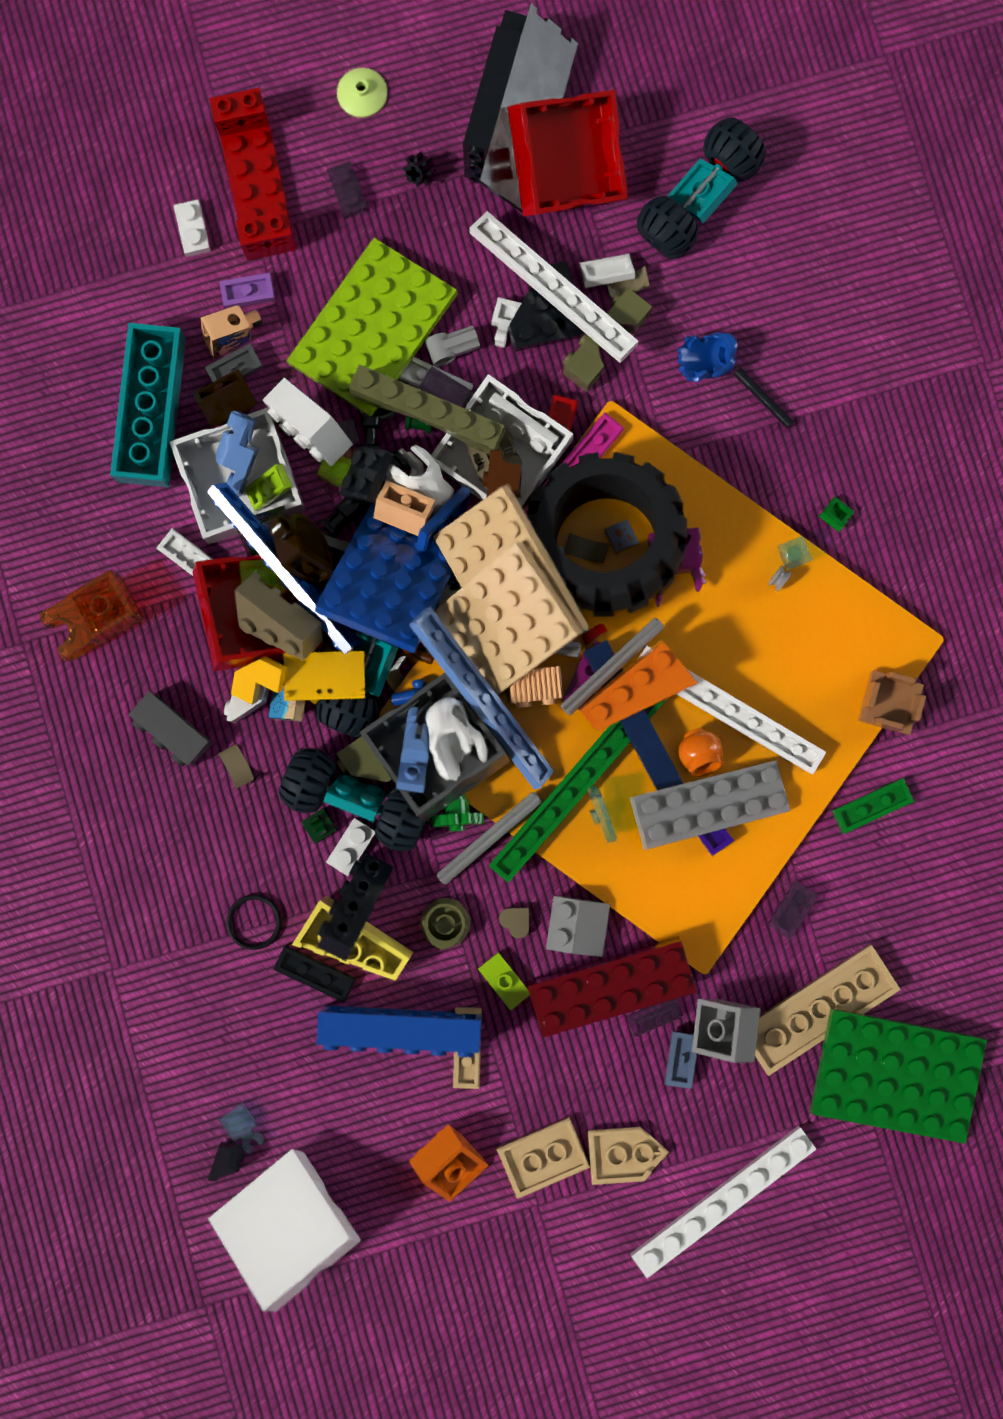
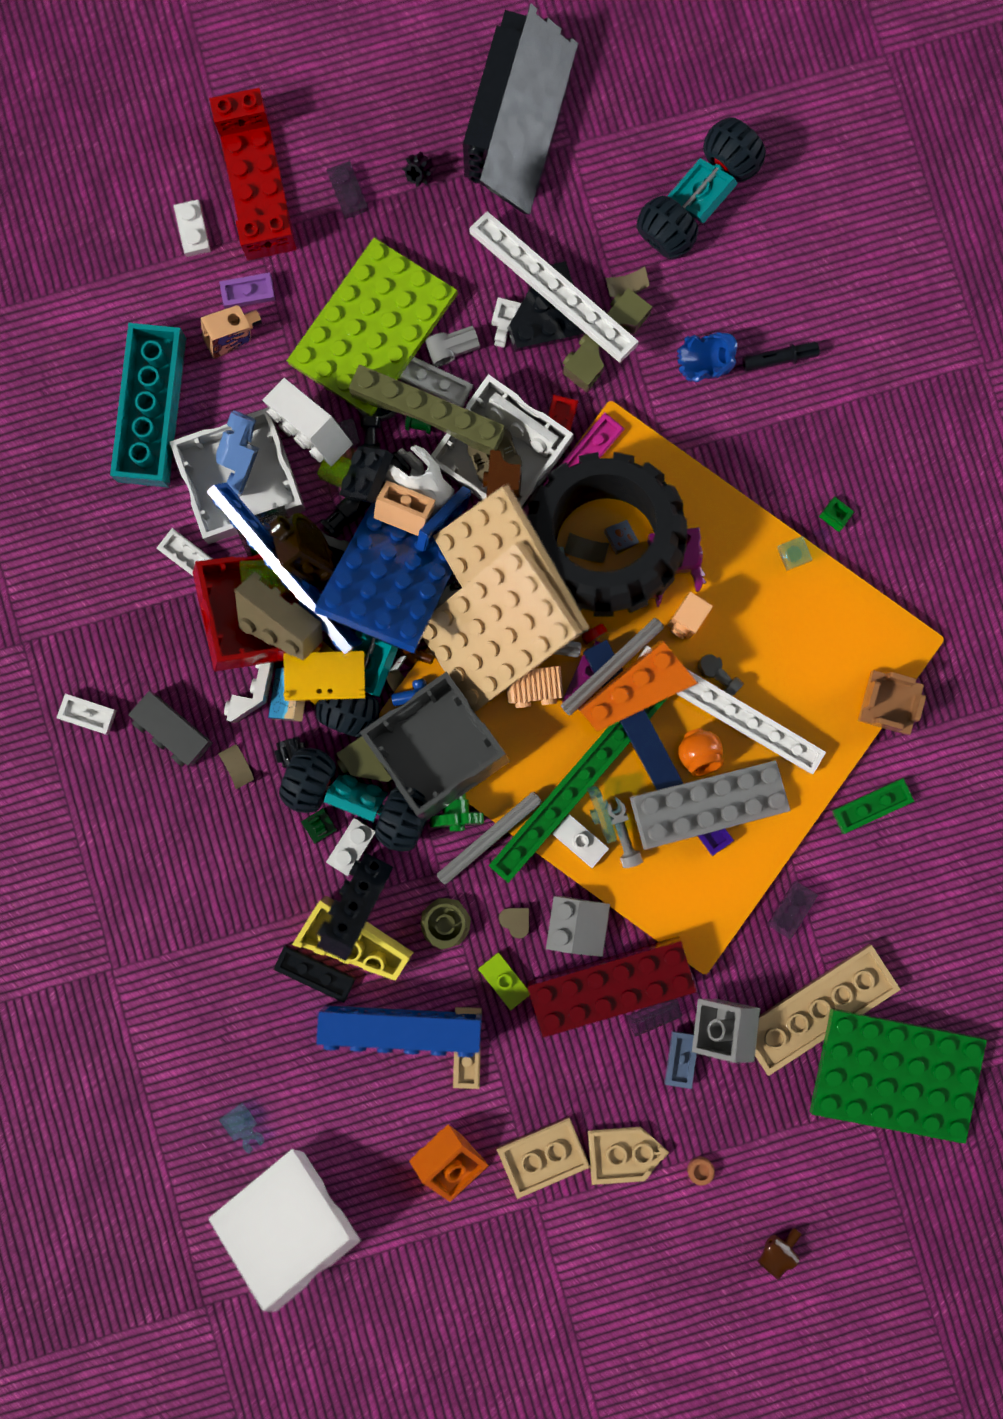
clear orange brick [39,570,145,662] -> none
dark brown brick [193,369,258,428] -> none
dark grey plate [205,343,263,382] -> none
black piece [208,1142,244,1181] -> none
black tyre [226,894,282,950] -> none
yellow tile [231,656,287,705] -> none
lime plate [244,464,293,511] -> none
yellowish green dish [337,68,387,118] -> none
medium blue plate [396,707,430,793] -> none
medium blue plate [409,606,554,789] -> none
clear purple tile [418,367,475,408] -> none
white hair [426,697,488,781] -> none
red tile [508,89,628,216] -> none
white tile [580,254,635,288] -> none
white plate [630,1125,816,1278] -> none
black bar [733,367,794,429] -> none
light grey bush [767,565,792,592] -> none
none -> white plate [57,694,117,735]
none -> black gear [274,737,306,768]
none -> white plate [552,814,609,868]
none -> light grey bar [604,796,643,868]
none -> light nougat brick [667,592,713,639]
none -> nougat tile [687,1156,715,1186]
none -> dark grey leg [698,654,744,696]
none -> black axle [742,342,820,372]
none -> reddish brown piece [757,1228,802,1280]

